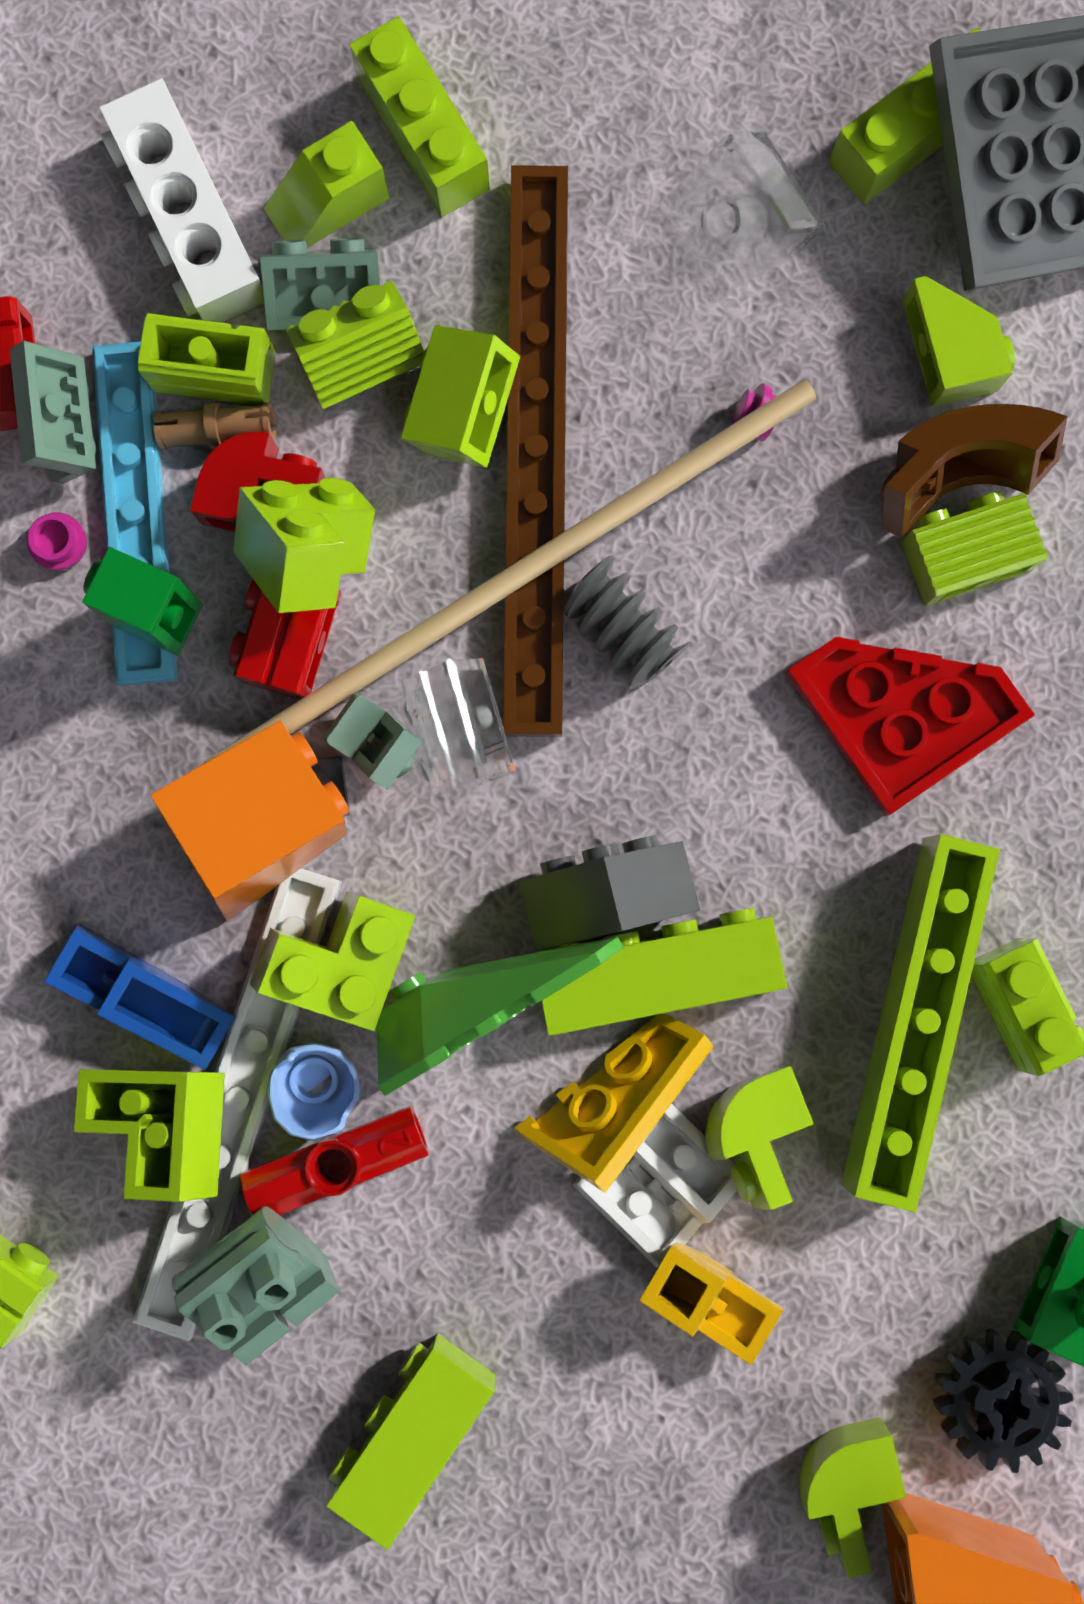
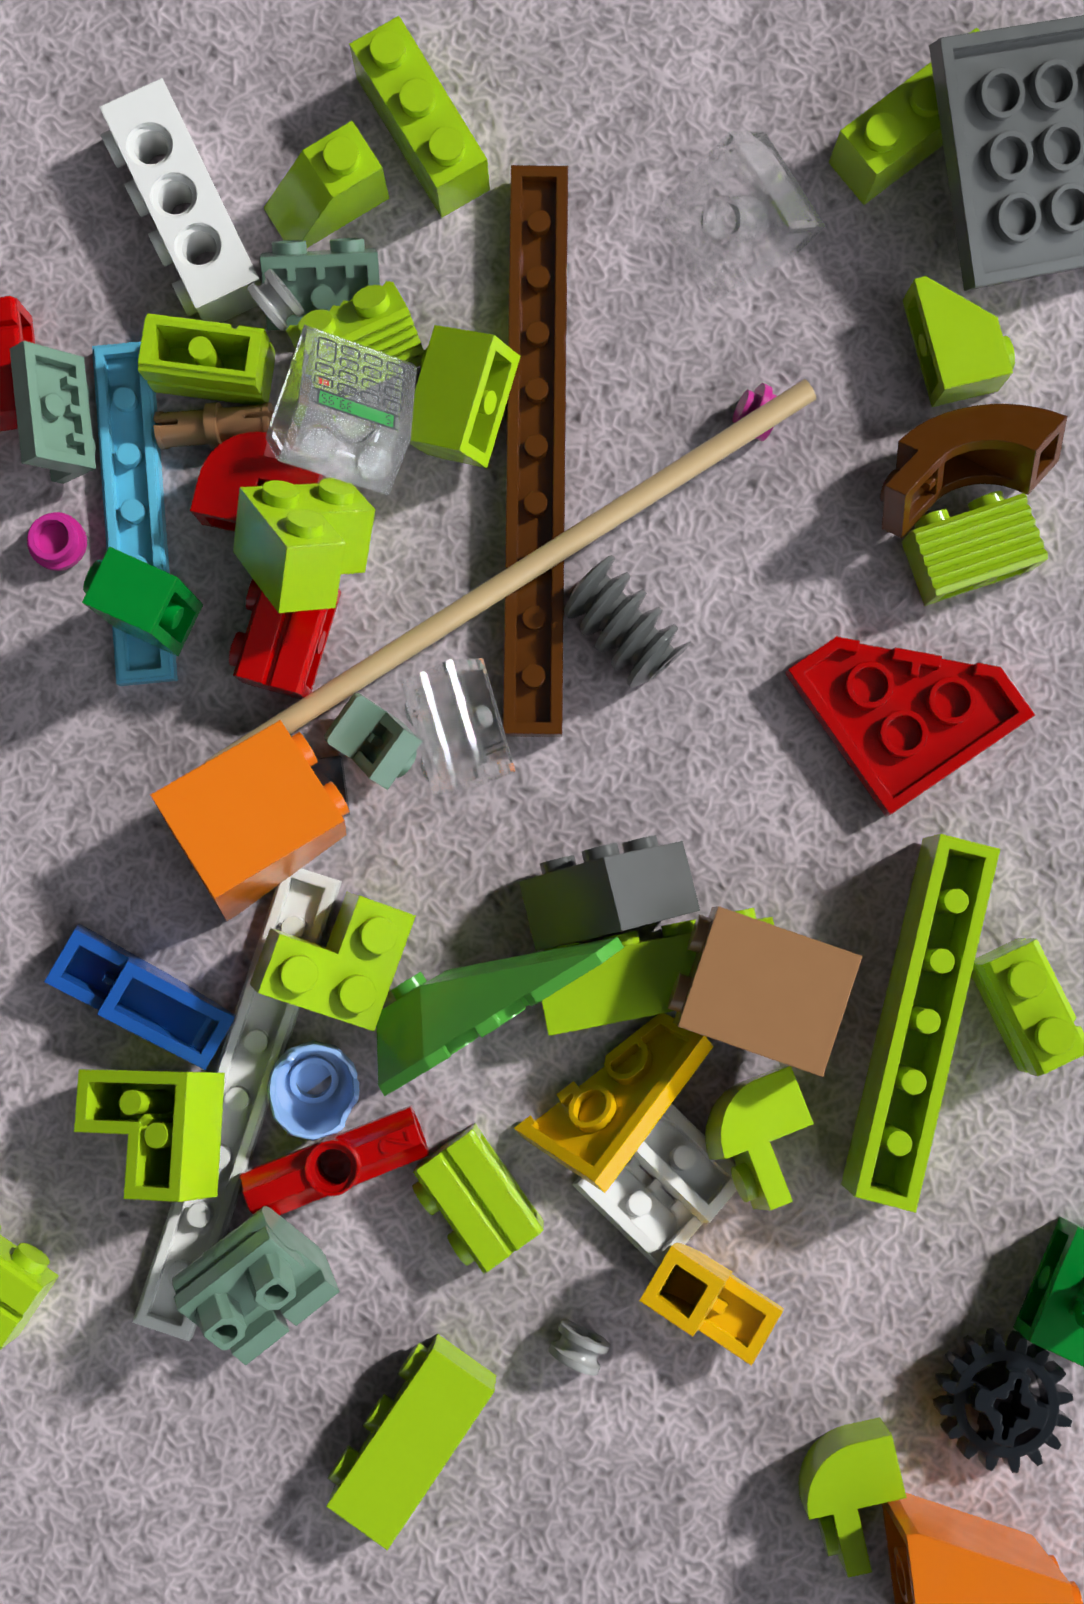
none -> light grey bush [247,268,305,331]
none -> clear slope [265,325,417,496]
none -> lime brick [412,1123,544,1274]
none -> light grey bush [549,1320,610,1376]
none -> medium nougat brick [667,906,863,1077]

